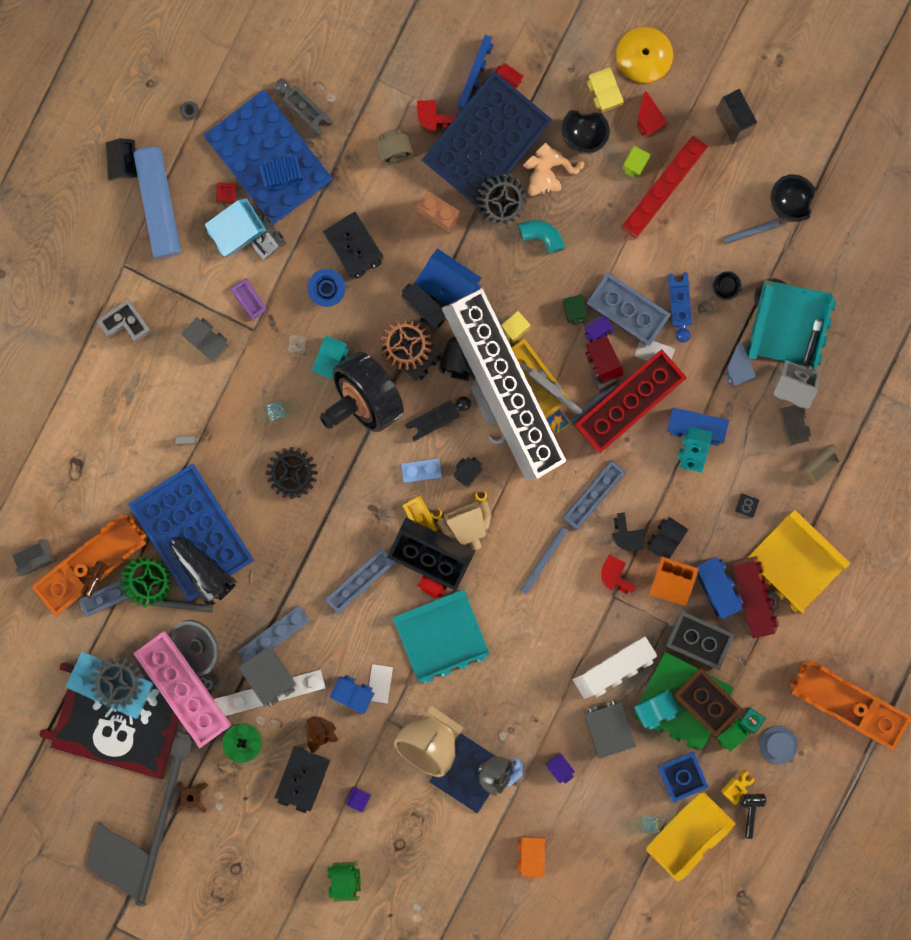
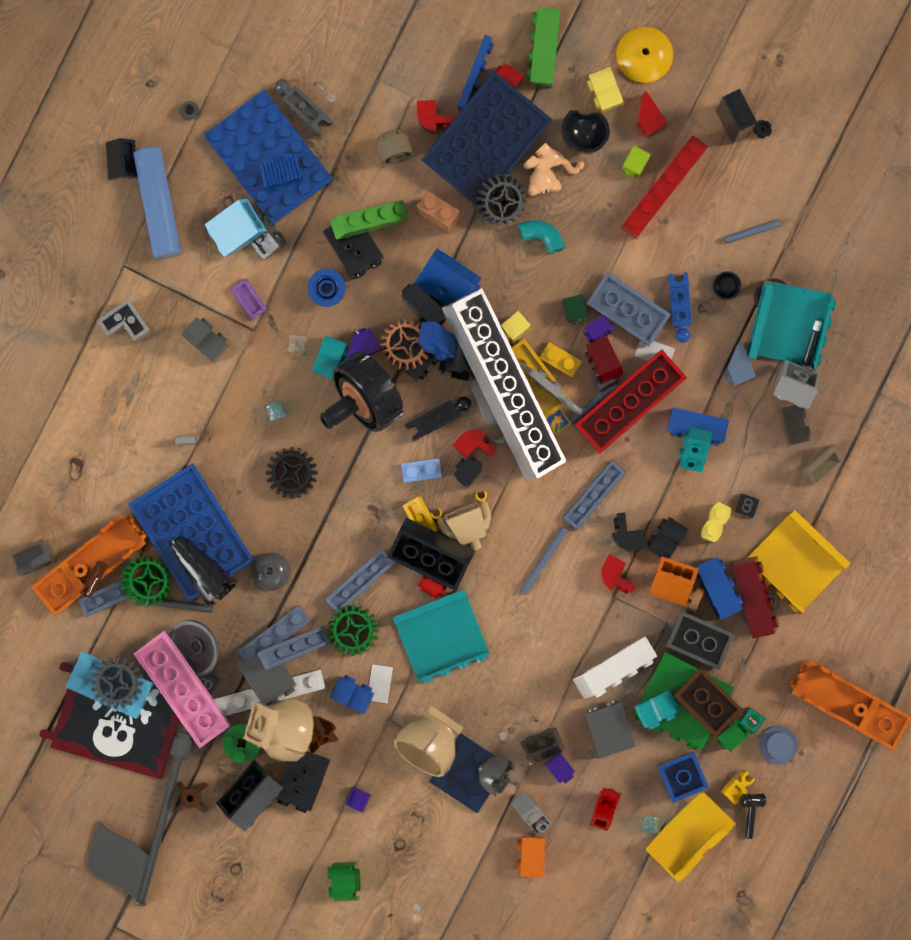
red tile [216,182,237,203] -> none
light blue arm [508,758,523,787] -> none
black cylinder [770,174,816,223] -> none
none -> black brick [216,760,284,831]
none -> tan plate [243,700,314,761]
none -> dark grey cylinder [252,553,290,591]
none -> sand blue plate [258,626,331,671]
none -> green gear [327,604,379,656]
none -> bright green brick [330,200,409,240]
none -> dark purple slope [347,328,381,357]
none -> blue brick [418,321,458,361]
none -> red brick [453,429,497,459]
none -> light grey slope [511,791,552,836]
none -> clear smoke brick [520,727,566,765]
none -> bright green brick [526,7,561,88]
none -> yellow plate [540,342,582,378]
none -> red brick [590,787,621,831]
none -> medium nougat plate [686,586,706,616]
none -> light yellow brick [700,502,731,543]
none -> black plate [753,120,772,139]

